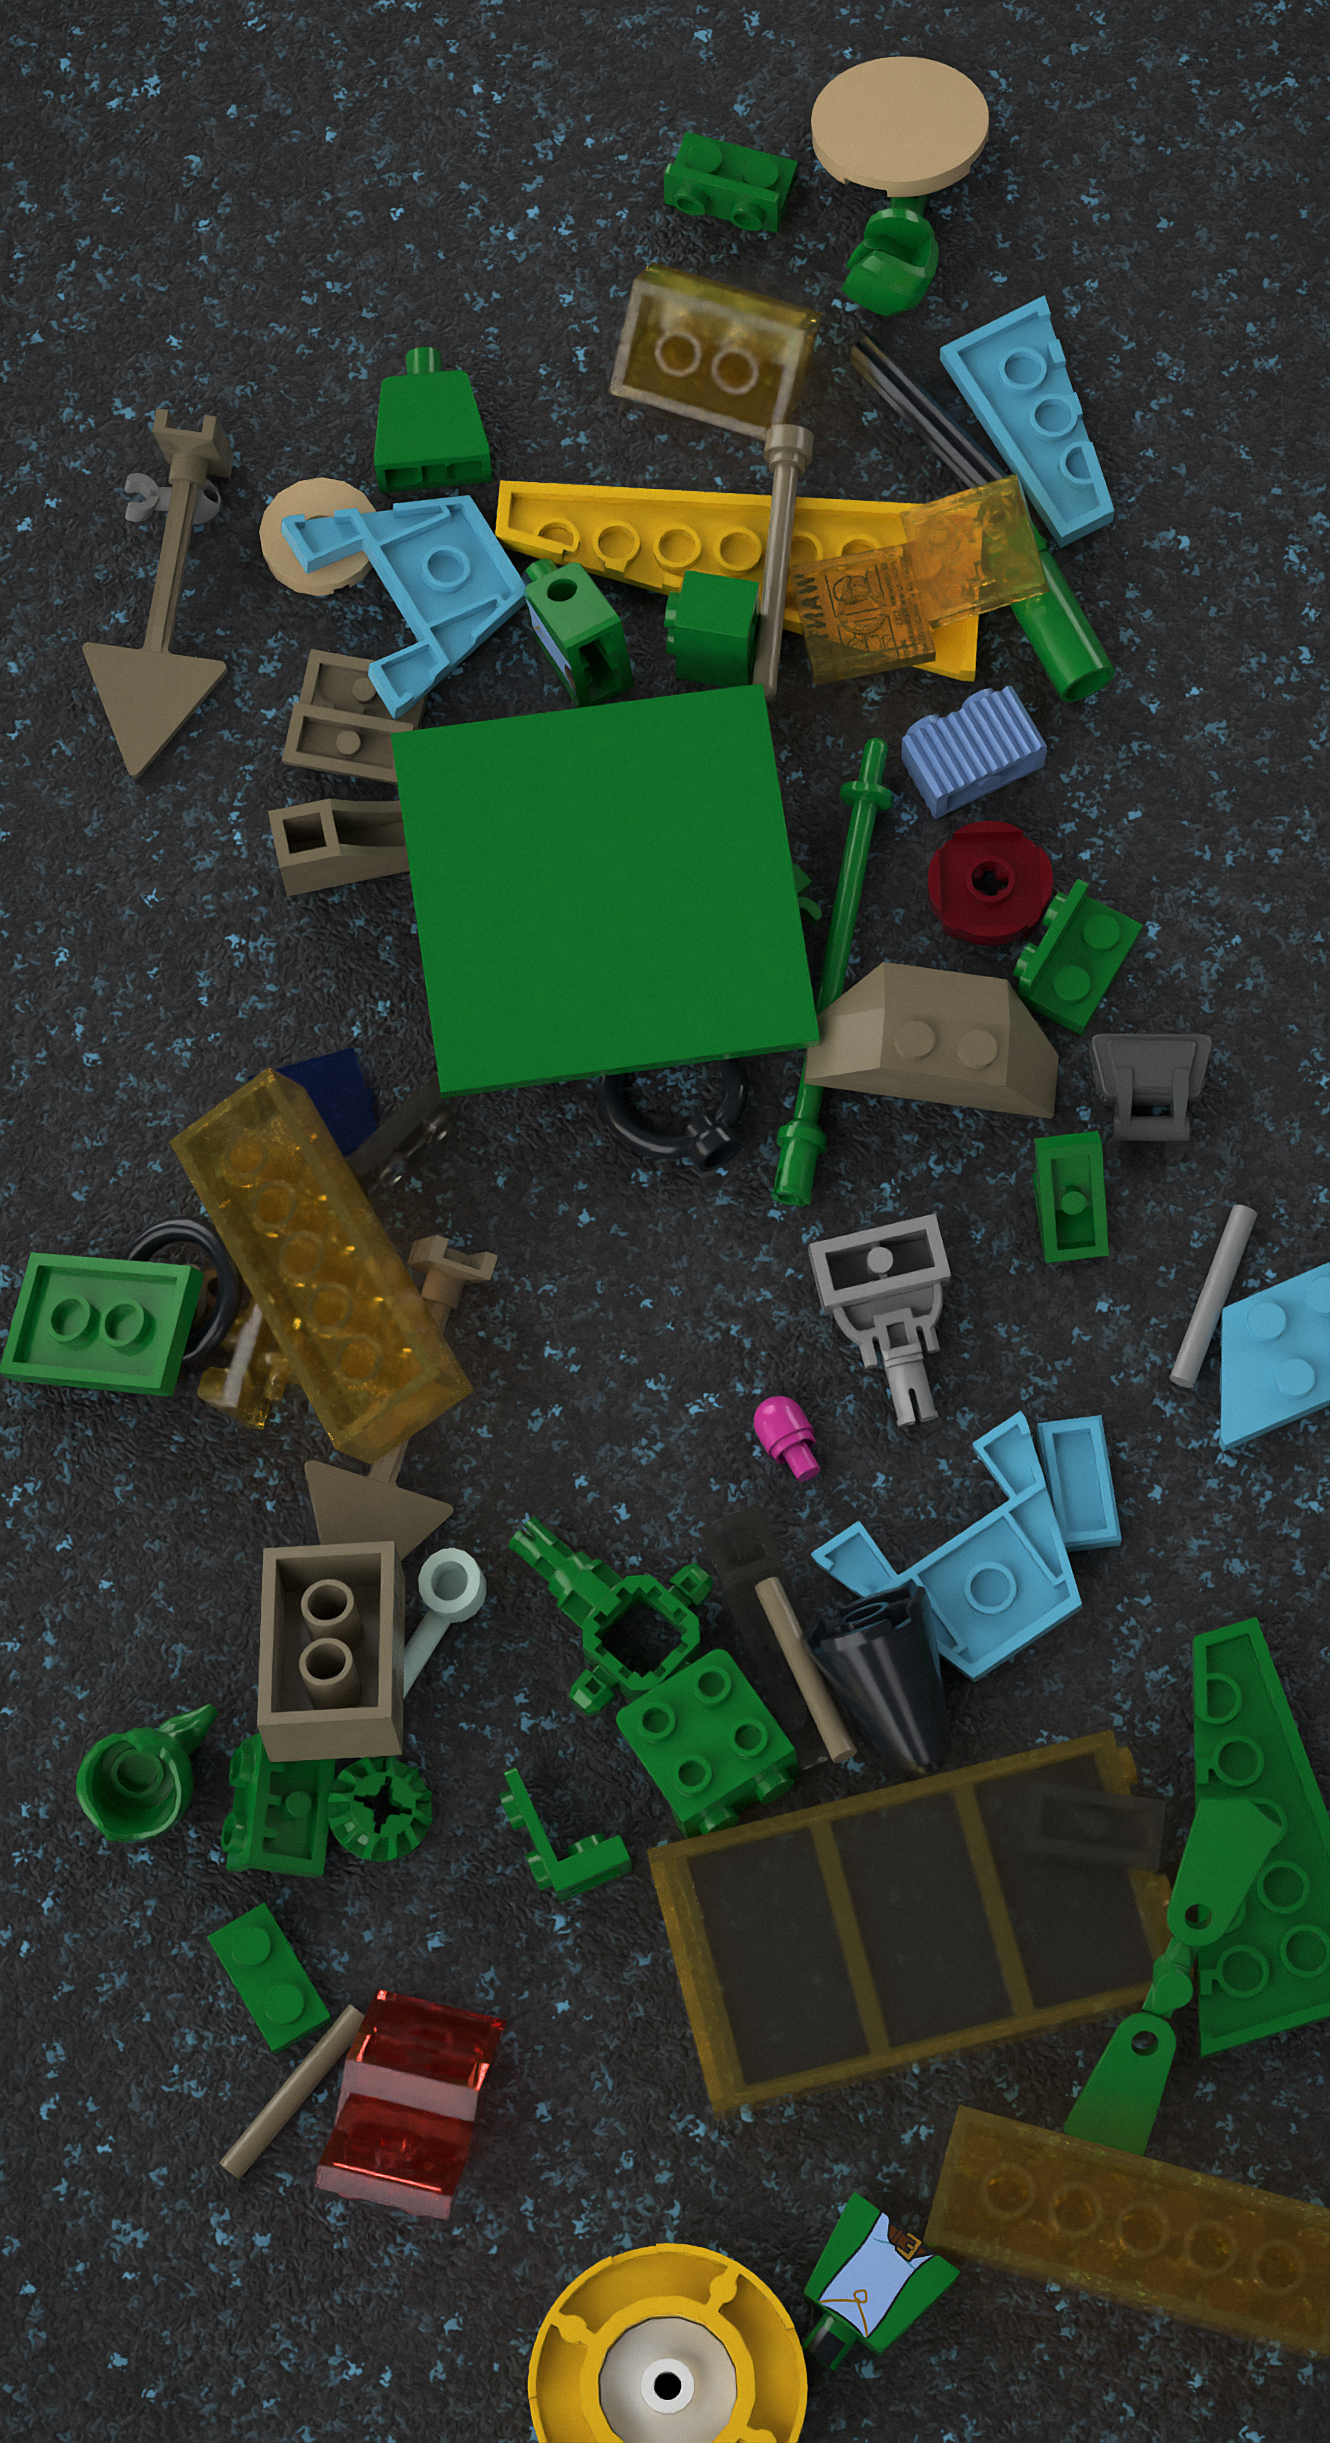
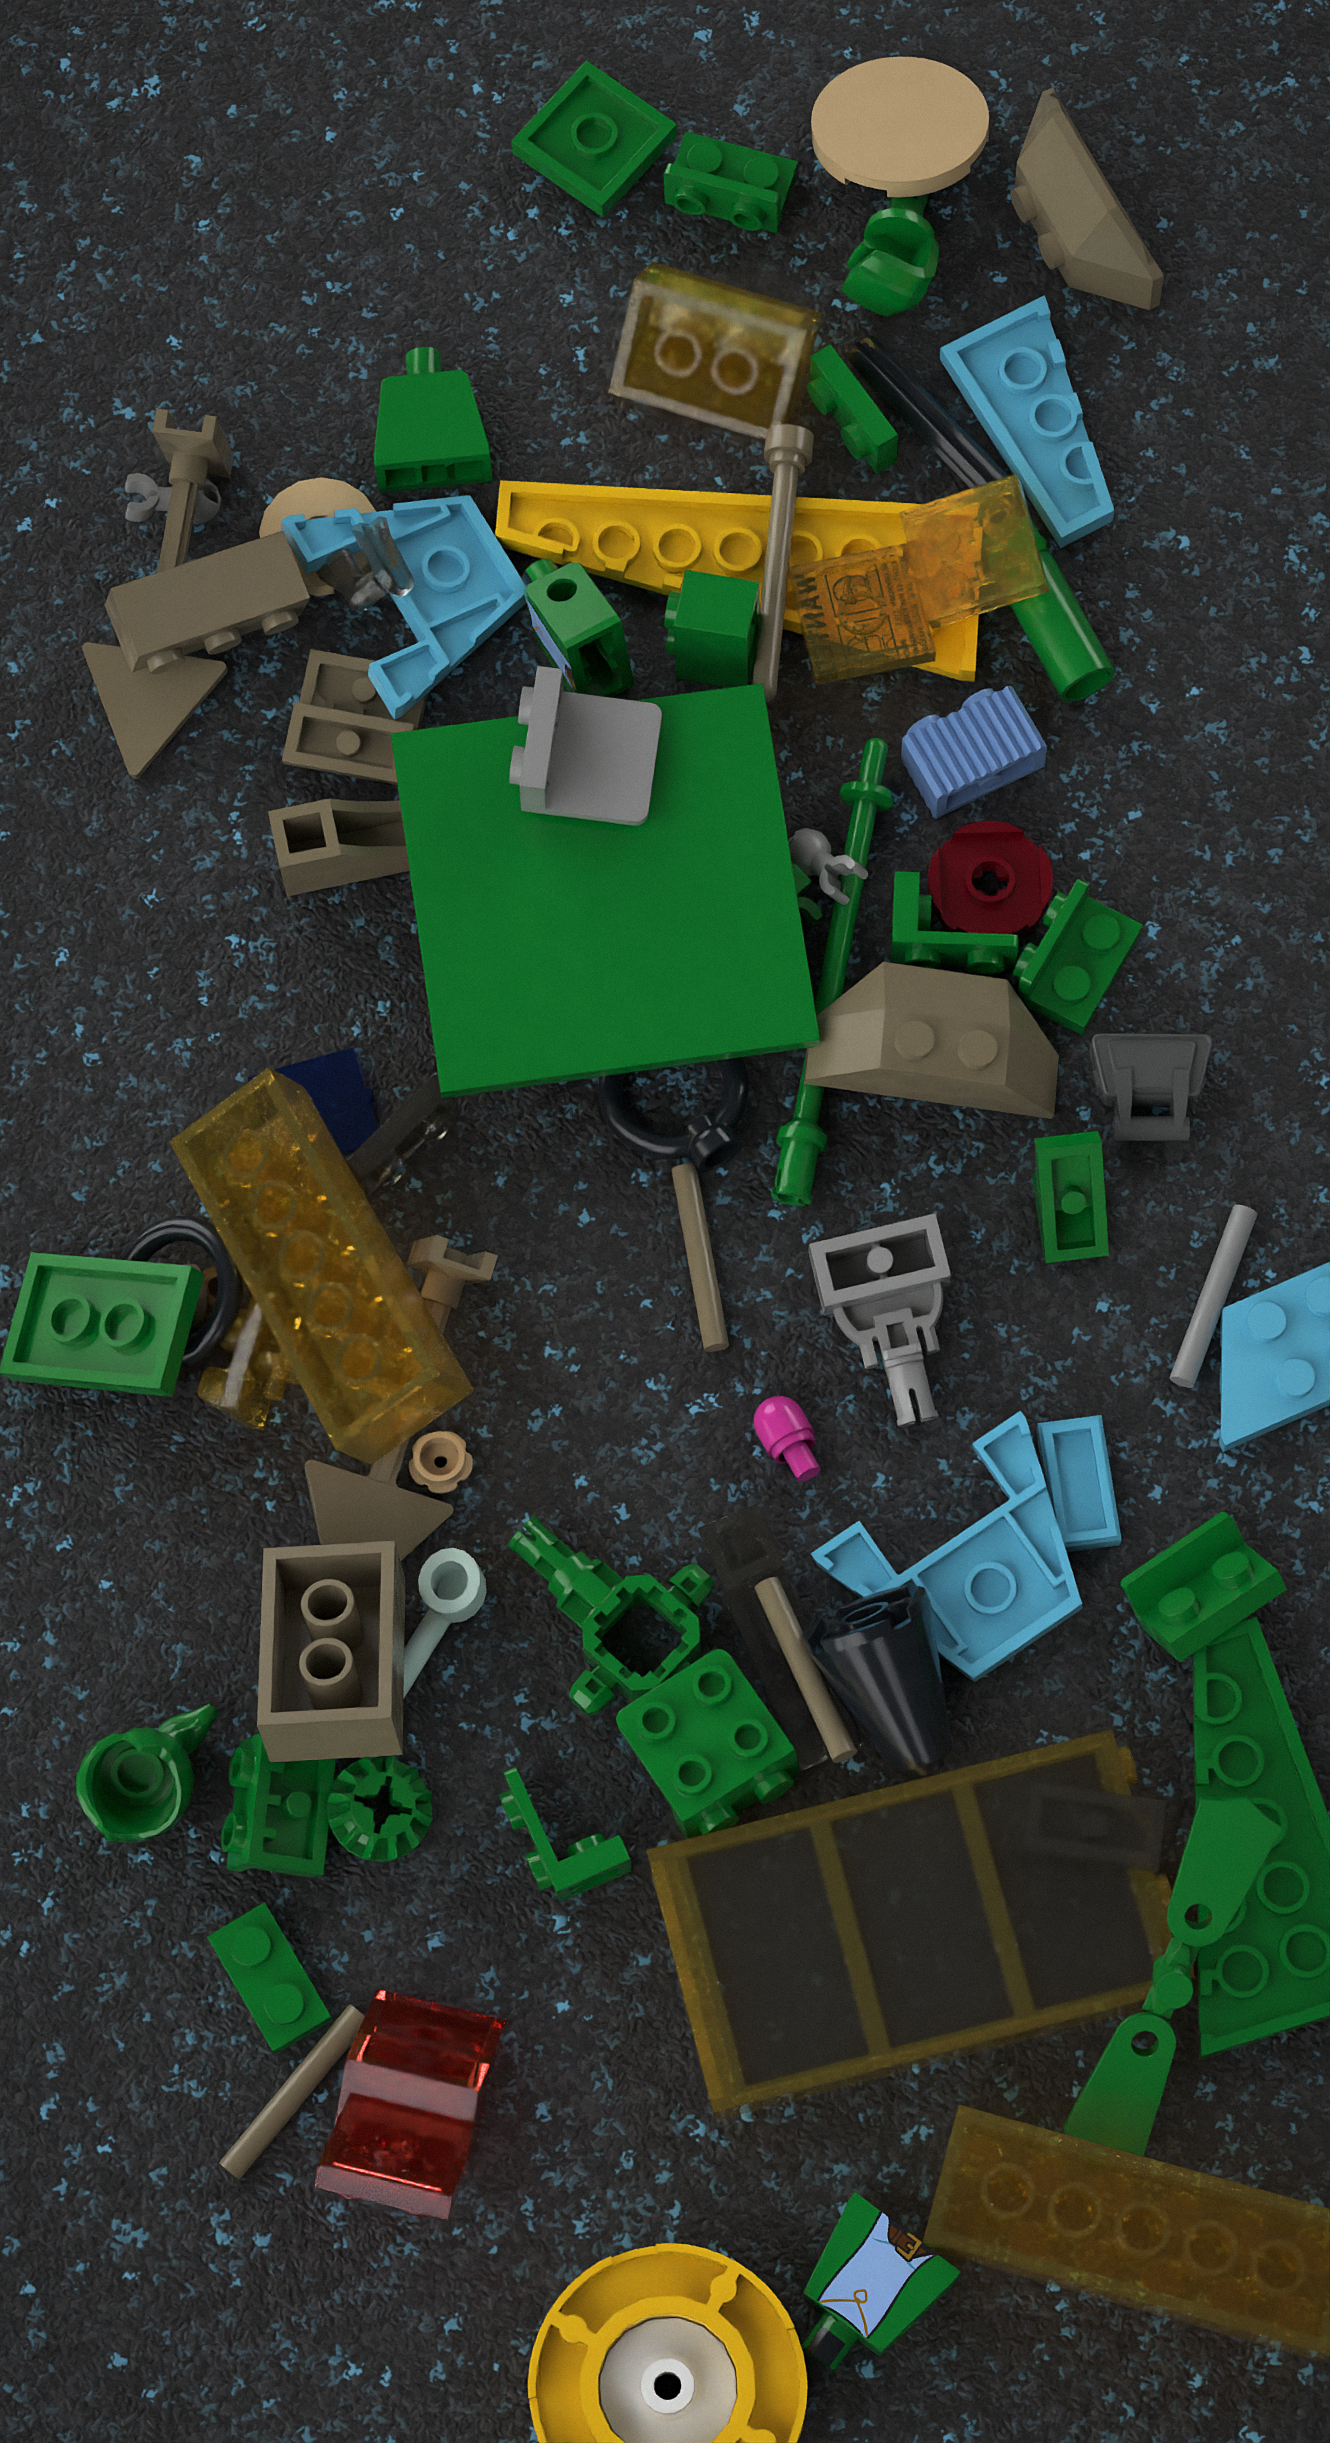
none -> dark tan brick [105,531,310,674]
none -> clear smoke piece [316,516,414,612]
none -> tan plate [409,1431,473,1494]
none -> light grey bracket [509,666,662,826]
none -> green plate [511,60,678,218]
none -> dark tan bar [671,1164,729,1352]
none -> light grey arm [788,828,868,905]
none -> green plate [807,344,898,475]
none -> green bracket [891,871,1019,975]
none -> dark tan wedge [1010,87,1164,310]
none -> green bracket [1121,1511,1287,1662]

